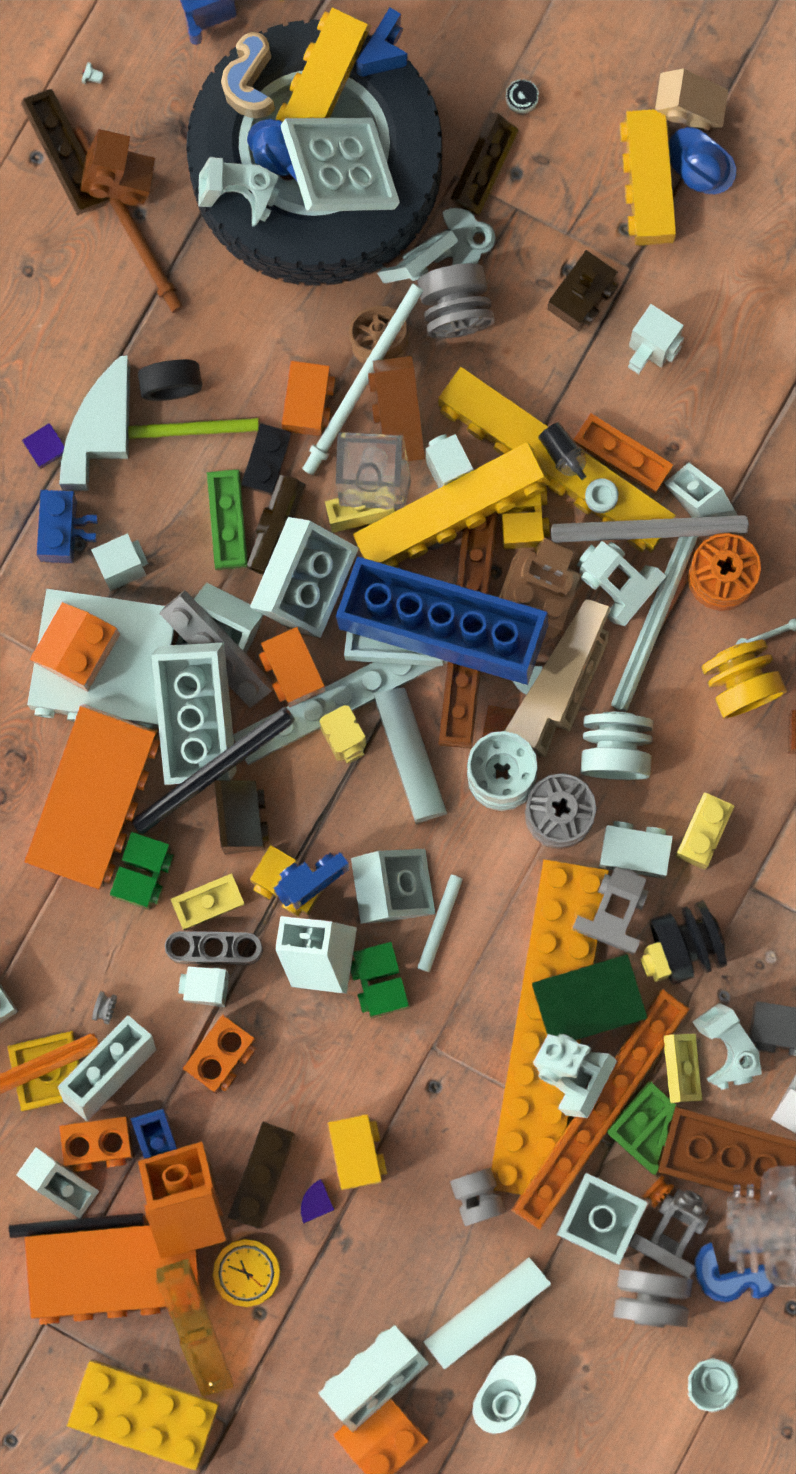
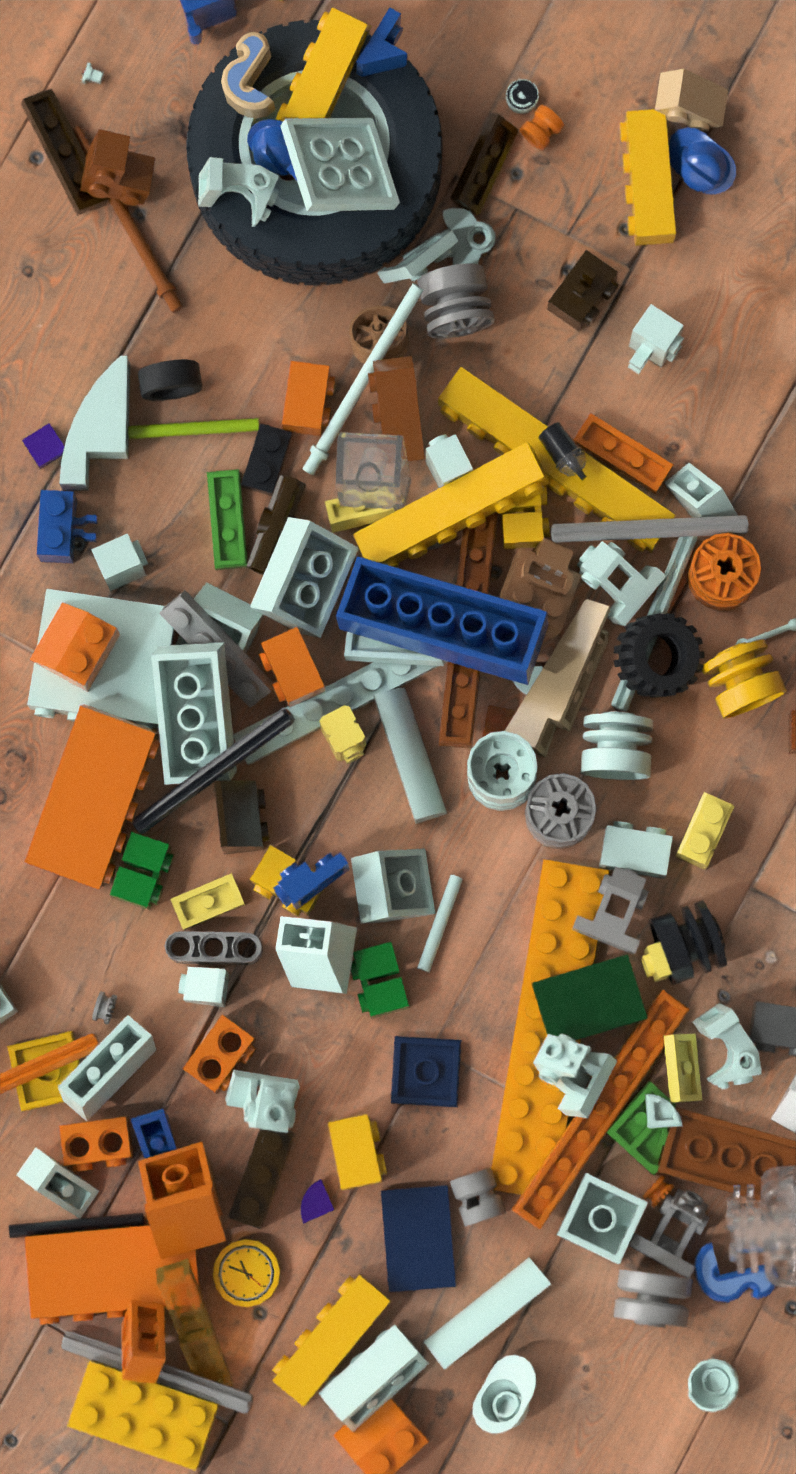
light aqua tile [585,479,618,513] -> none
none -> light grey axle [62,1330,253,1414]
none -> orange brick [121,1300,166,1384]
none -> light aqua tile [225,1070,300,1133]
none -> yellow brick [272,1274,391,1407]
none -> dark blue tile [381,1185,456,1292]
none -> dark blue tile [391,1036,461,1108]
none -> orange wheel [519,105,565,151]
none -> black tyre [613,613,705,698]
none -> light aqua tile [645,1094,682,1128]

